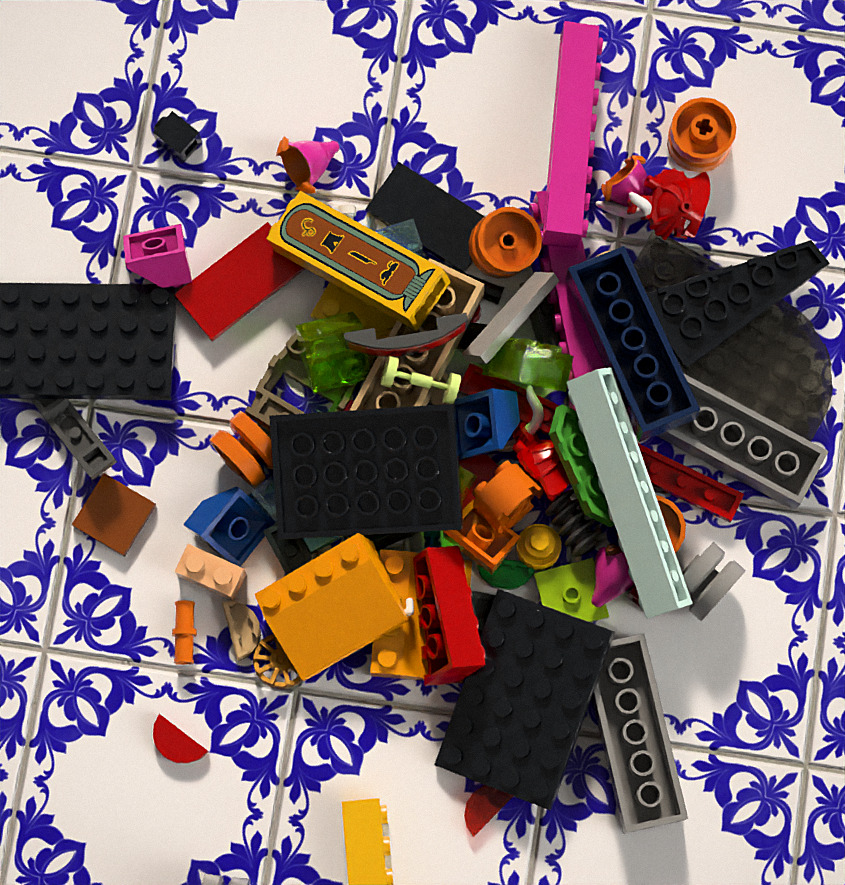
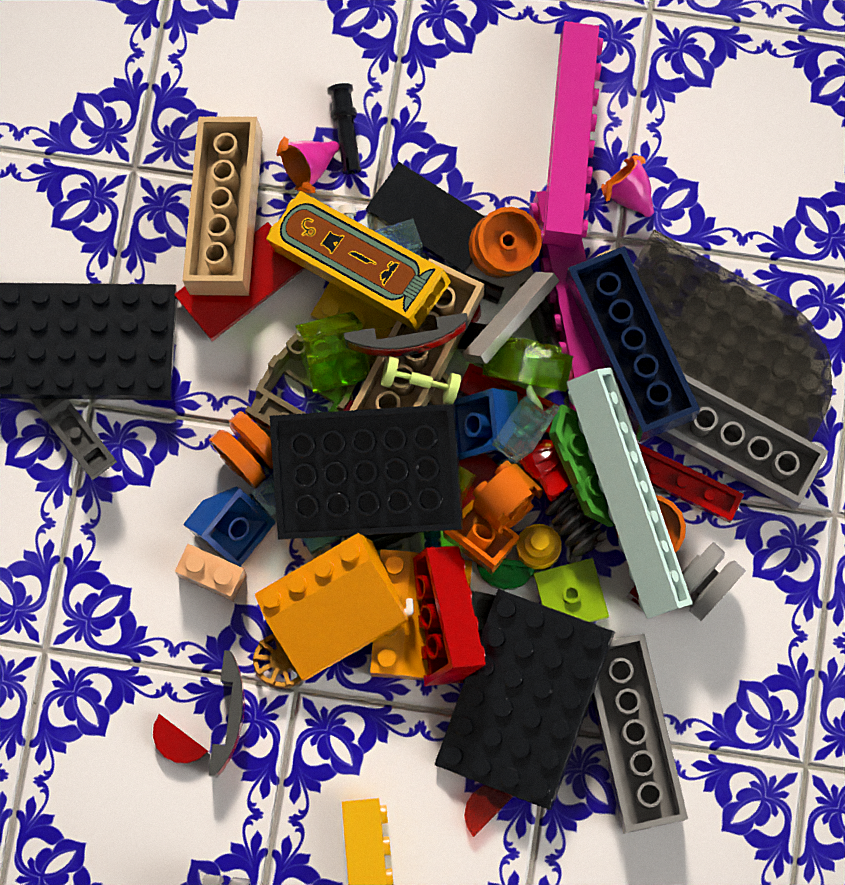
dark orange tile [72,473,157,557] -> none
dark pink slope [123,224,192,288] -> none
black brick [153,111,202,163] -> none
orange pin [172,600,197,665] -> none
tan tile [222,601,261,662] -> none
pearl dark grey plate [263,524,313,575] -> none
dark pink hat [591,544,635,607] -> none
red helmet [595,168,710,240] -> none
black wing [647,240,830,370] -> none
orange wheel [667,97,737,173] -> none
none -> tan brick [182,117,263,296]
none -> dark grey slope [208,650,245,778]
none -> black pin [327,83,362,175]
none -> clear light blue panel [492,396,560,463]

